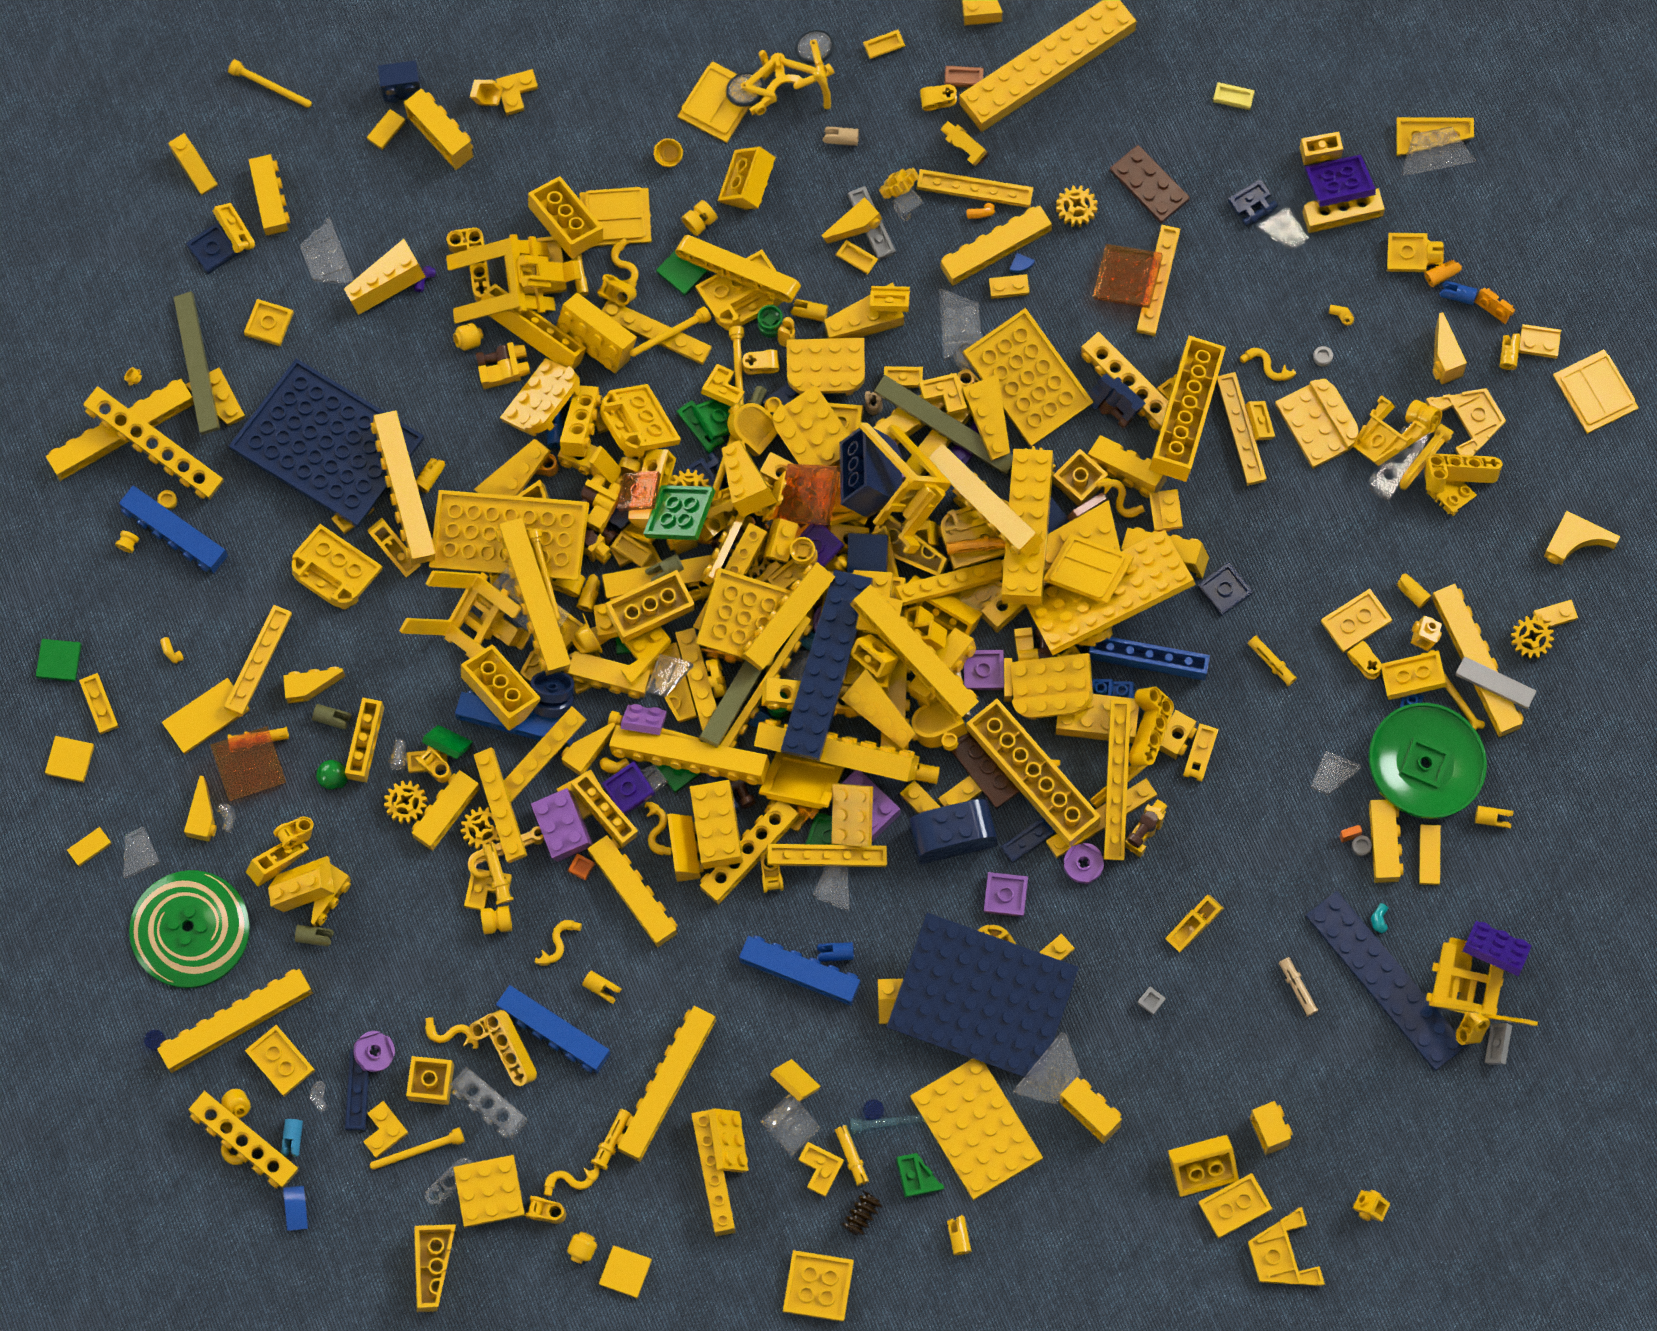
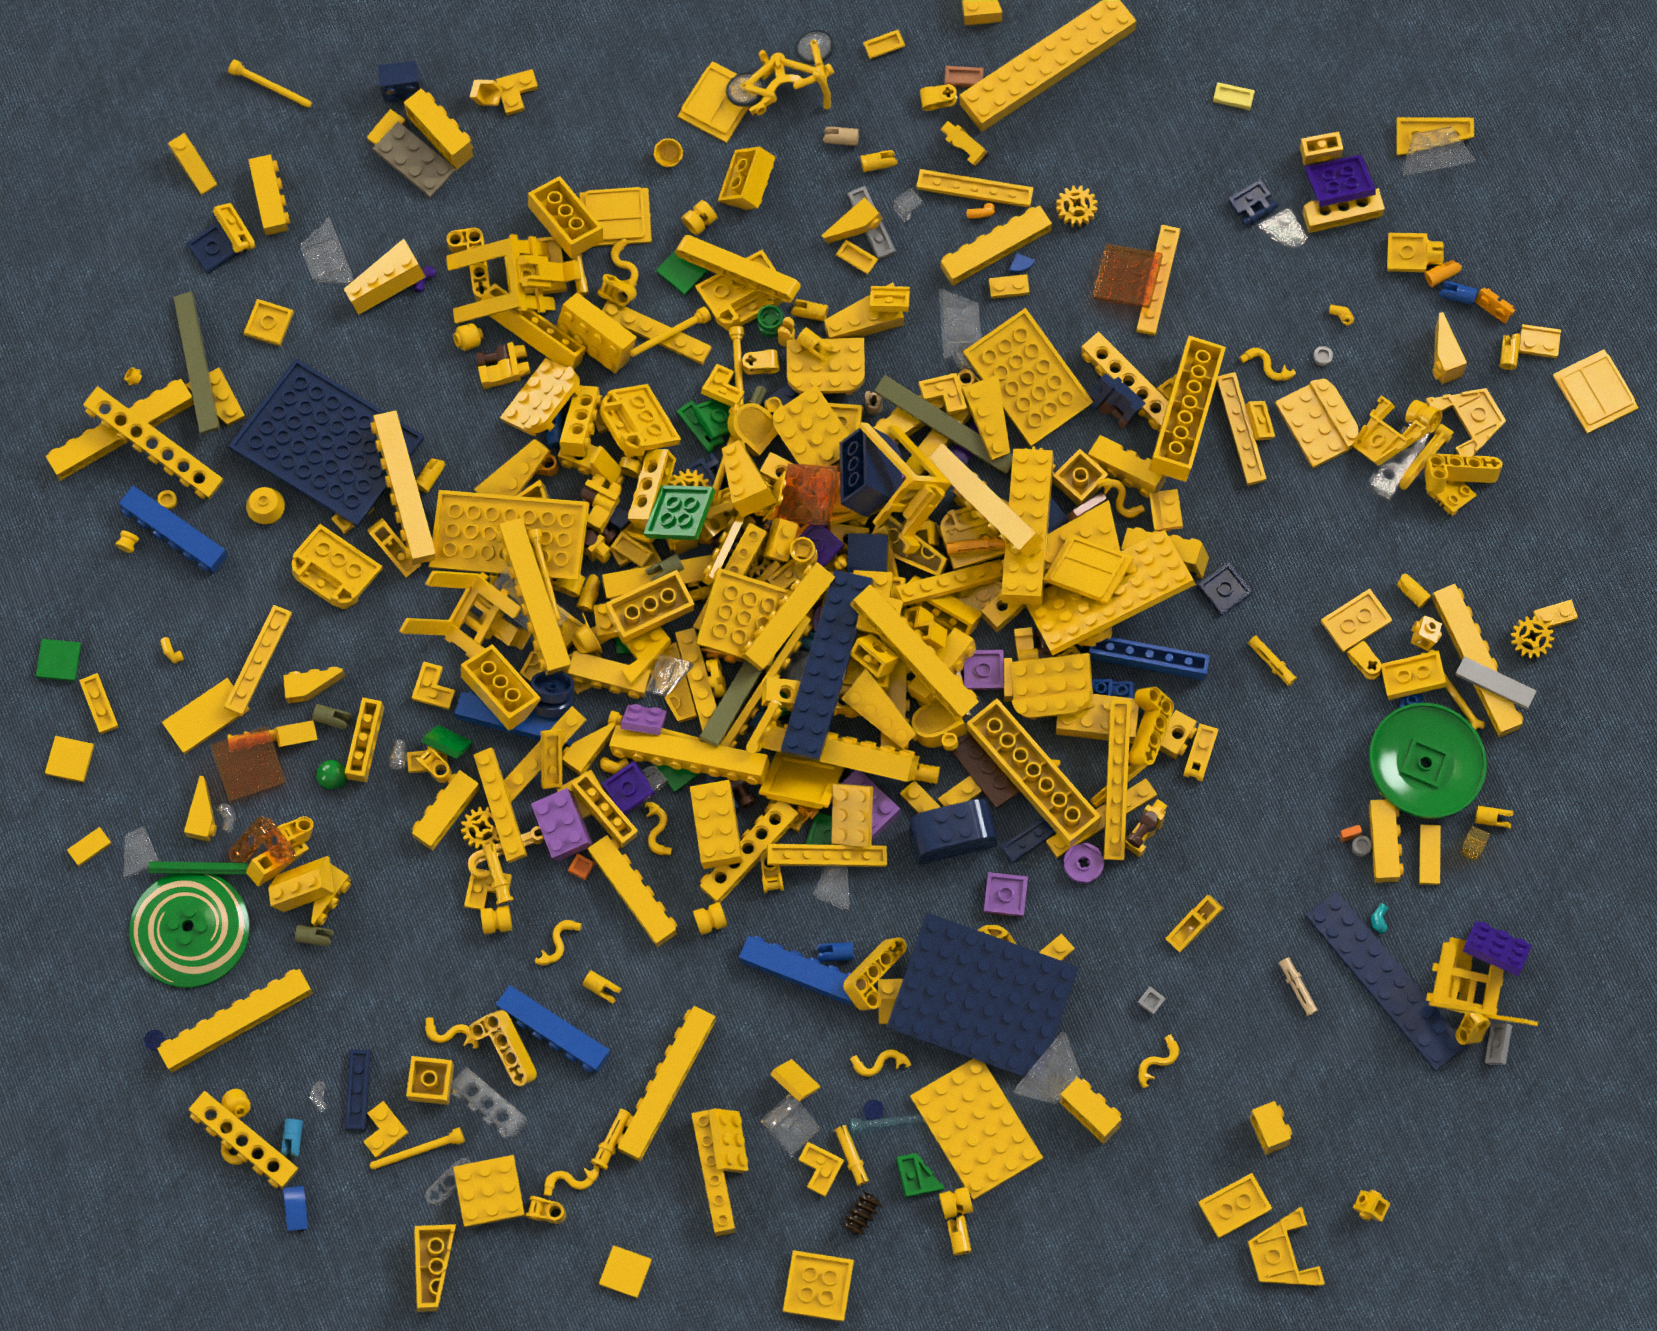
yellow plate [245,1025,315,1097] -> none
medium lavender plate [354,1031,395,1072] -> none
yellow gear [384,781,428,824] -> none
yellow head [567,1232,597,1264] -> none
clear orange tile [617,471,661,511] -> none
yellow slope [667,814,704,882] -> none
yellow gear [879,168,919,199] -> none
yellow plate [884,366,923,388] -> none
reddish brown plate [1110,145,1190,224] -> none
yellow slope [1168,1135,1239,1197] -> none
clear wing [1310,751,1361,796] -> none
yellow arch [1544,511,1620,565] -> none
none -> green axle [148,861,248,875]
none -> clear orange beam [229,817,295,864]
none -> yellow cone [246,487,285,524]
none -> yellow tile [275,720,318,747]
none -> dark tan plate [373,121,456,199]
none -> yellow plate [412,662,456,710]
none -> yellow tile [541,729,562,789]
none -> yellow wheel [693,902,728,936]
none -> yellow plate [746,700,783,753]
none -> yellow hinge [796,327,834,362]
none -> yellow beam [843,937,907,1011]
none -> yellow animal [850,1049,911,1077]
none -> yellow hinge [860,150,897,173]
none -> yellow wheel [939,1186,973,1219]
none -> yellow animal [1138,1035,1179,1088]
none -> clear yellow brick [1460,826,1490,860]

